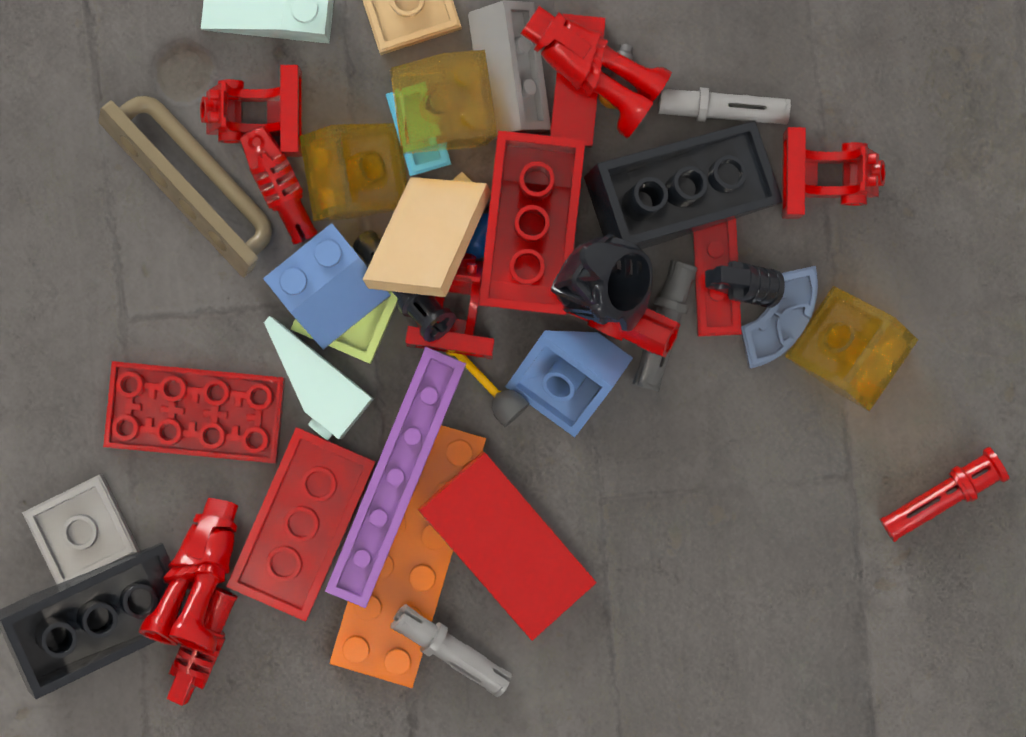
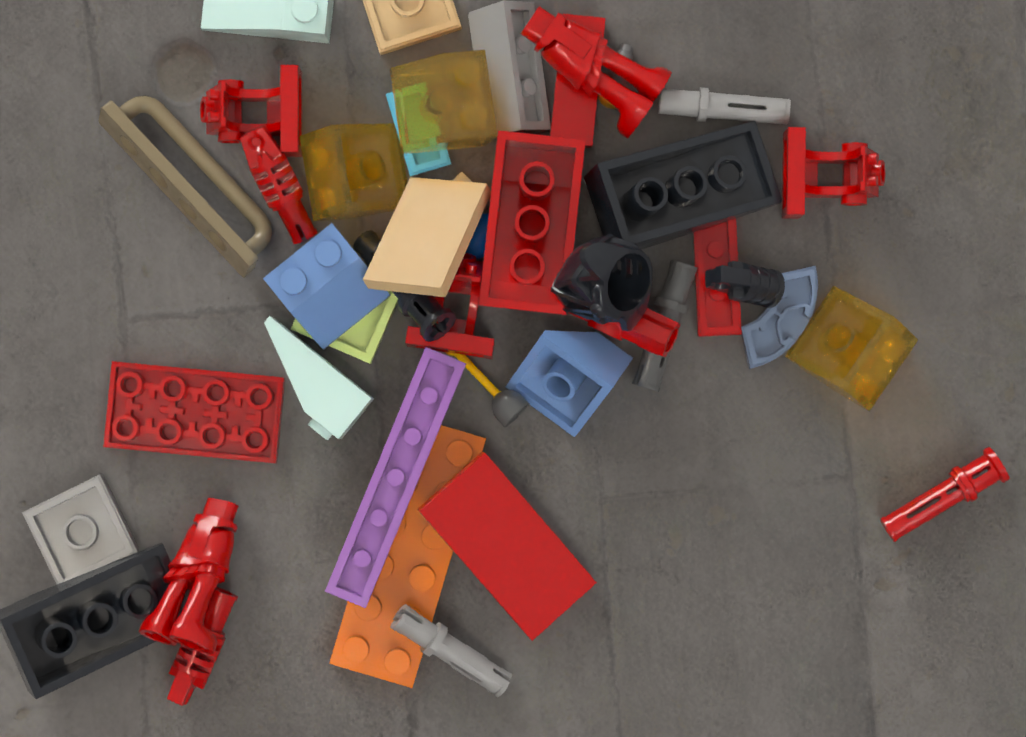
red plate [226,427,377,622] -> none

